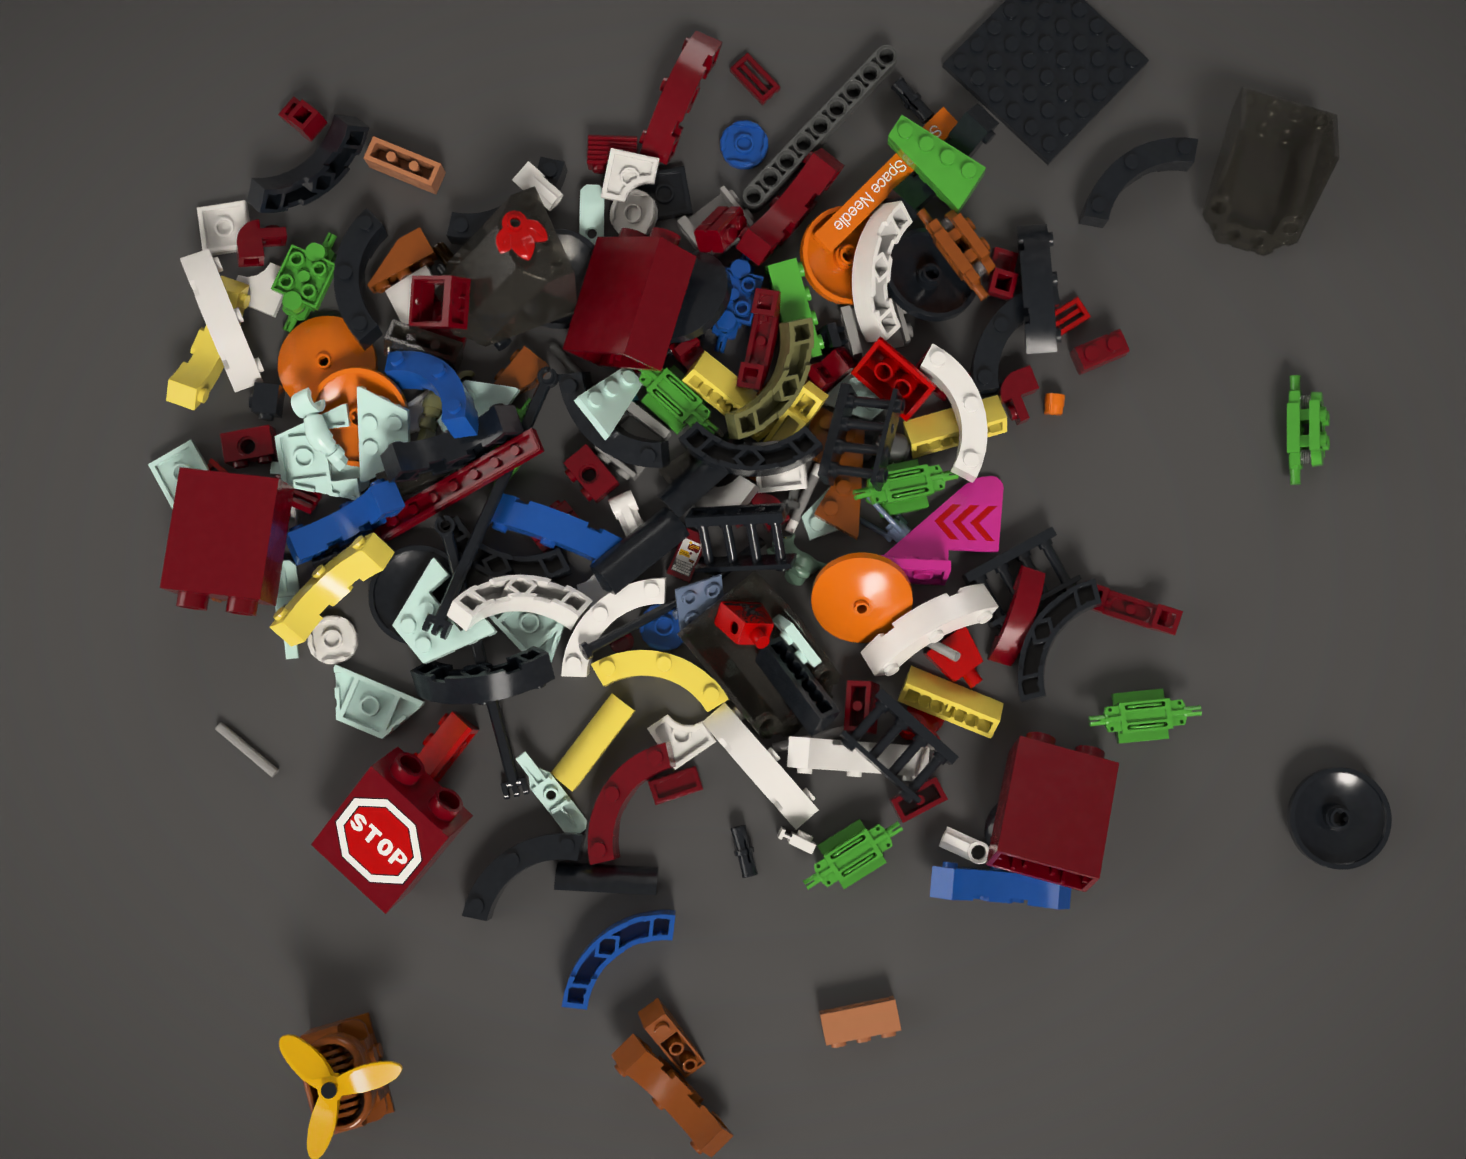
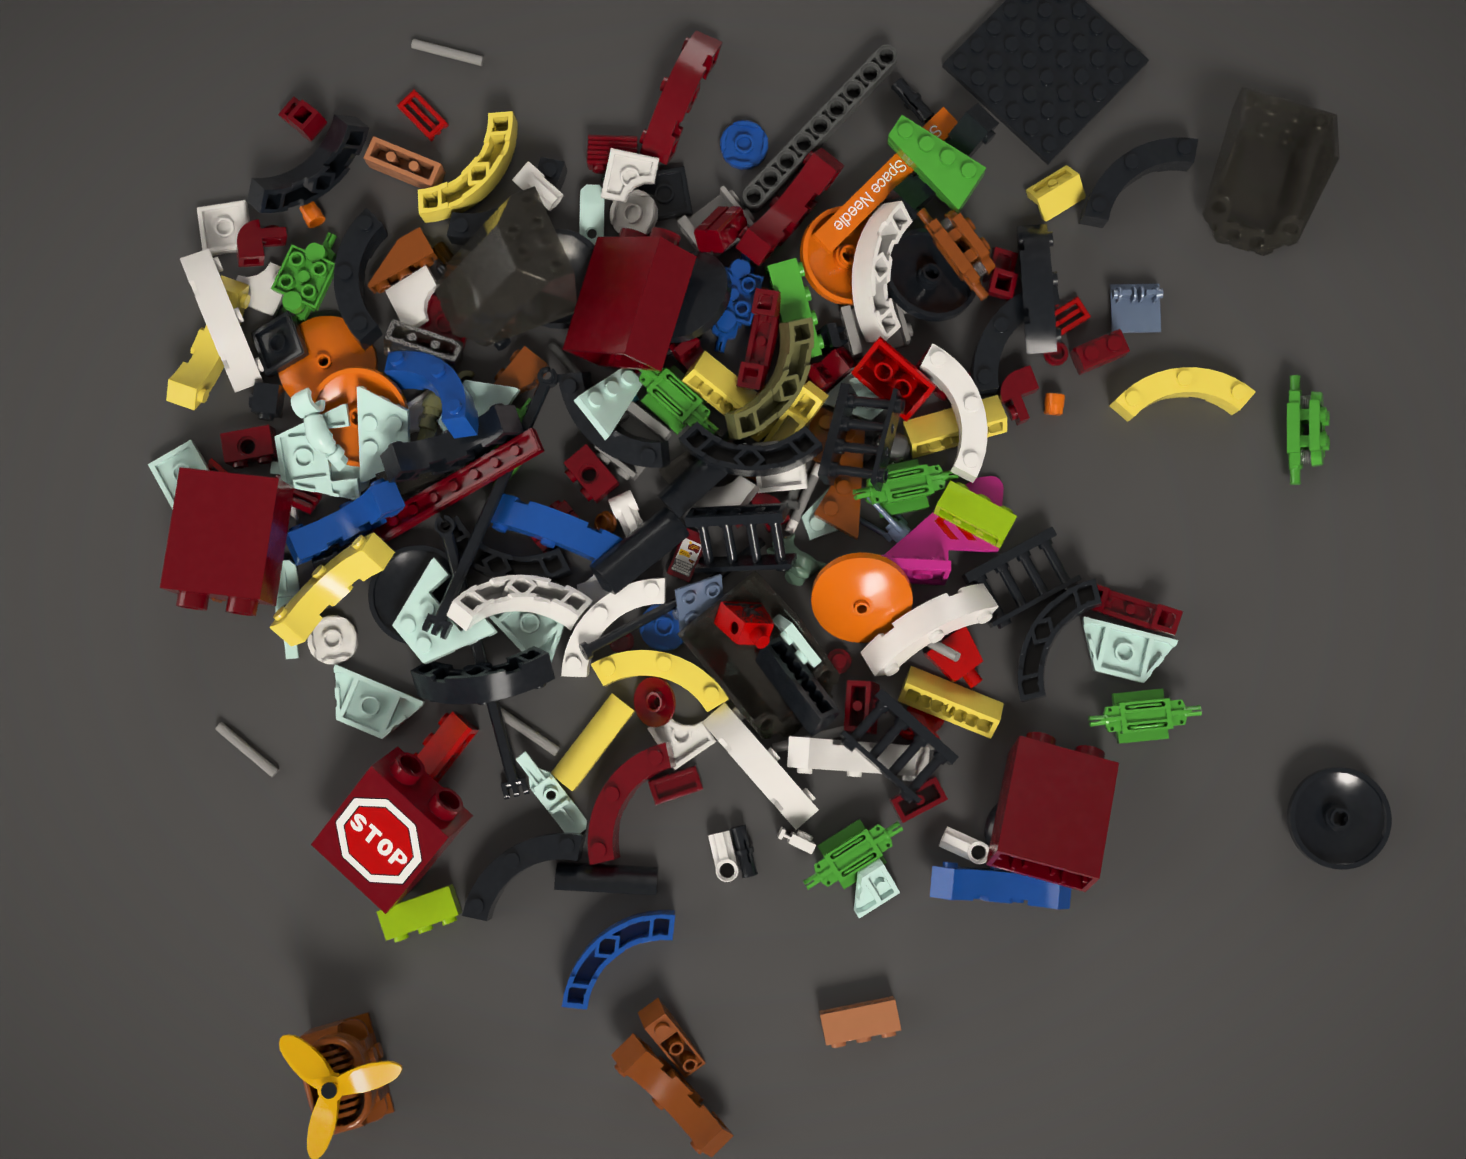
dark red window [408,275,471,330] -> none
red plate [496,210,548,261] -> none
dark red tile [730,52,780,106] -> none
dark red slope [987,565,1046,666] -> none
none -> black tile [251,310,309,377]
none -> orange hose [299,201,326,228]
none -> lime brick [377,884,462,943]
none -> red tile [397,89,449,142]
none -> light grey bar [411,39,484,66]
none -> light yellow brick [418,111,518,223]
none -> light grey bar [500,707,560,756]
none -> dark orange plate [594,511,617,534]
none -> dark red dish [634,677,676,727]
none -> white piece [708,831,739,882]
none -> dark red plate [826,649,851,674]
none -> light aqua wing [854,858,900,918]
none -> lime brick [934,480,1017,549]
none -> light yellow panel [1026,165,1086,221]
none -> dark red plate [1043,342,1068,366]
none -> light aqua wing [1082,616,1178,683]
none -> light yellow brick [1109,367,1256,422]
none -> sand blue hinge [1110,284,1163,333]

